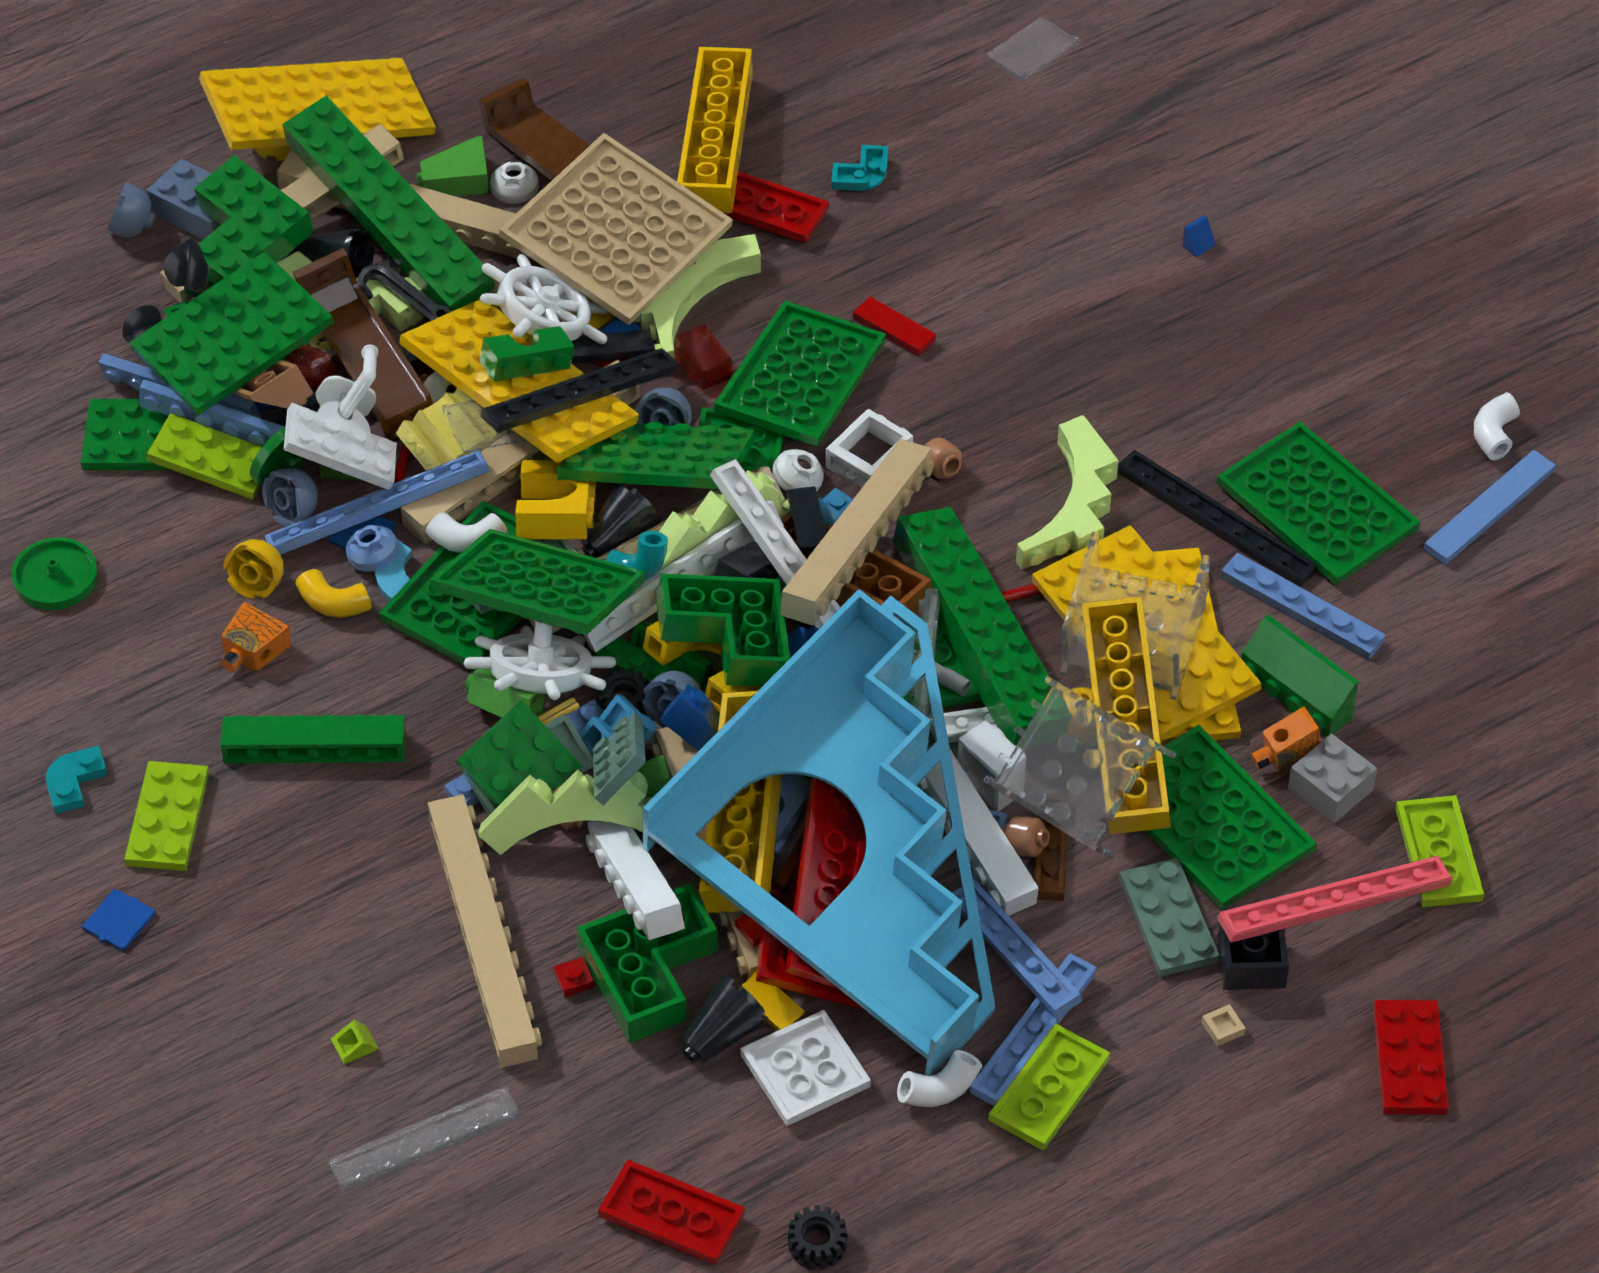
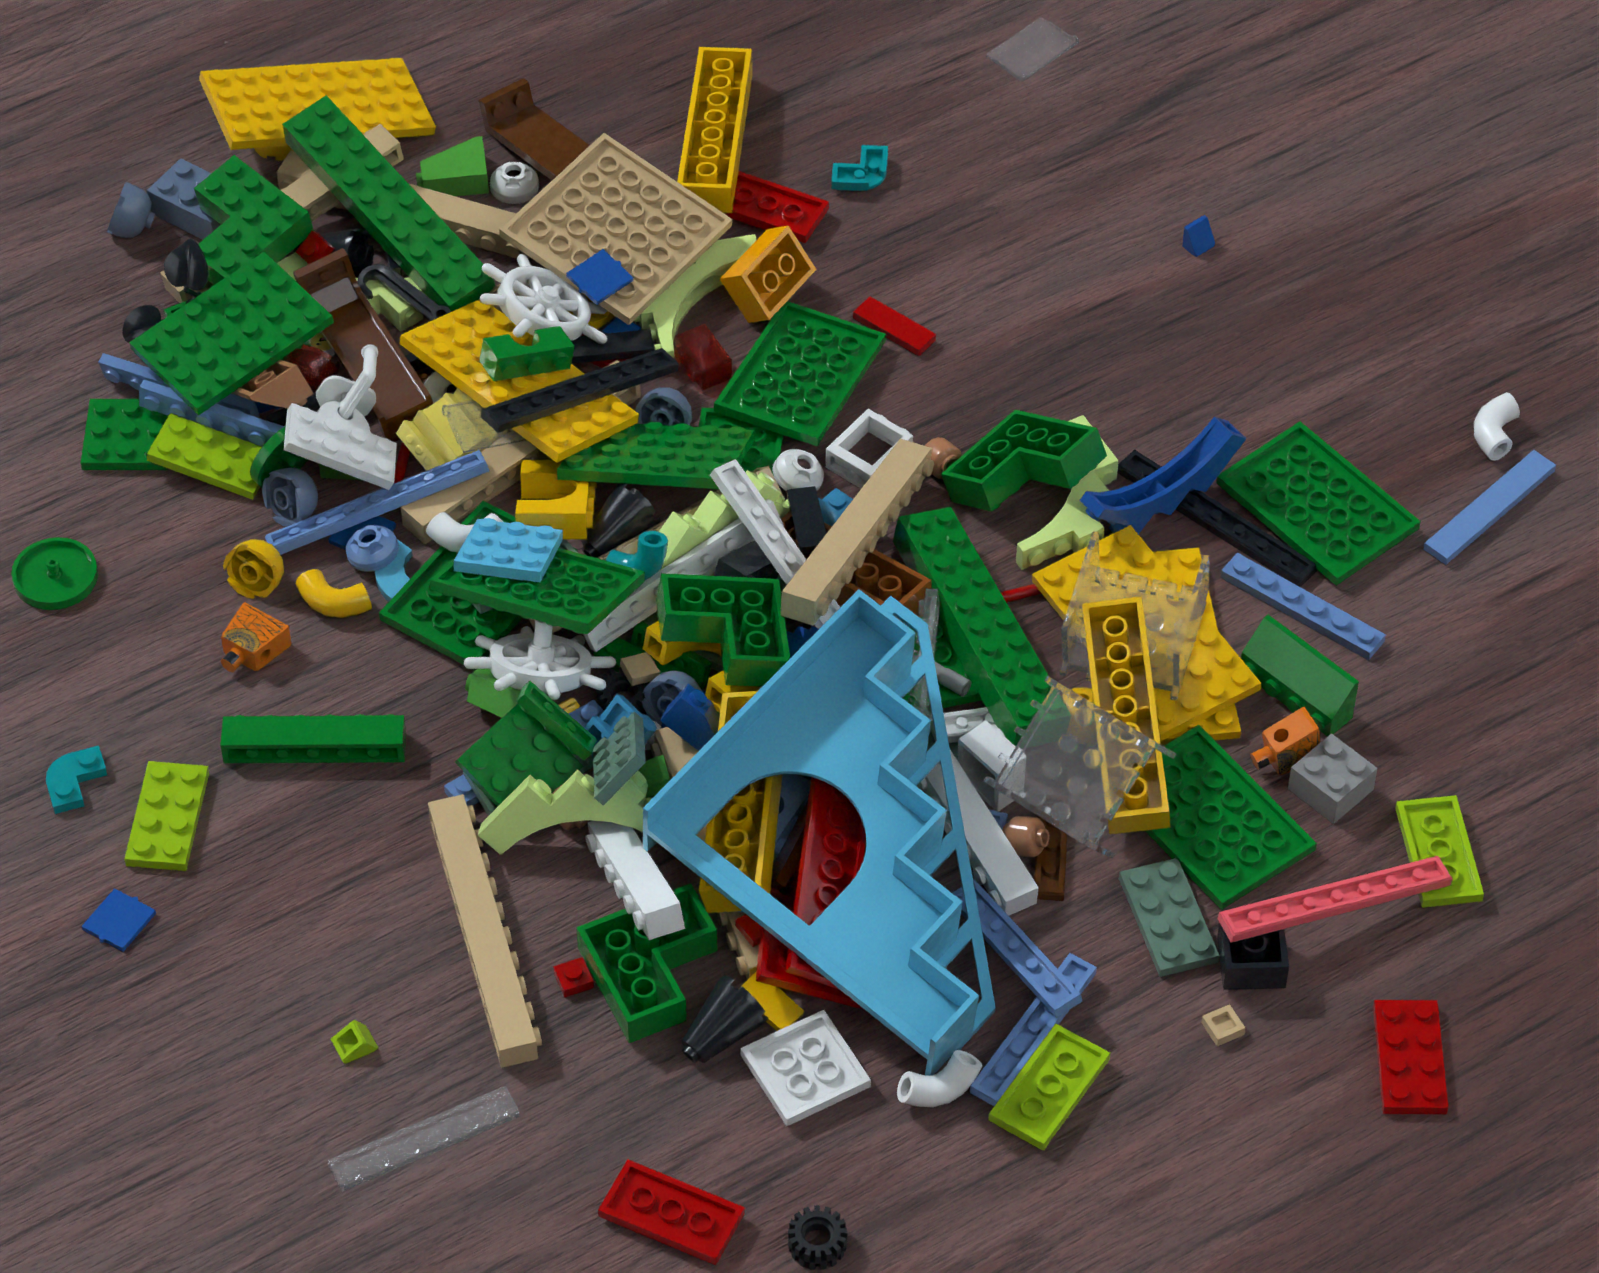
none -> red plate [296,230,335,264]
none -> medium azure plate [454,518,563,582]
none -> green plate [516,681,597,760]
none -> blue piece [566,249,634,305]
none -> tan tile [620,652,660,686]
none -> light orange brick [720,226,817,323]
none -> green brick [941,410,1107,512]
none -> blue arch [1080,417,1247,535]

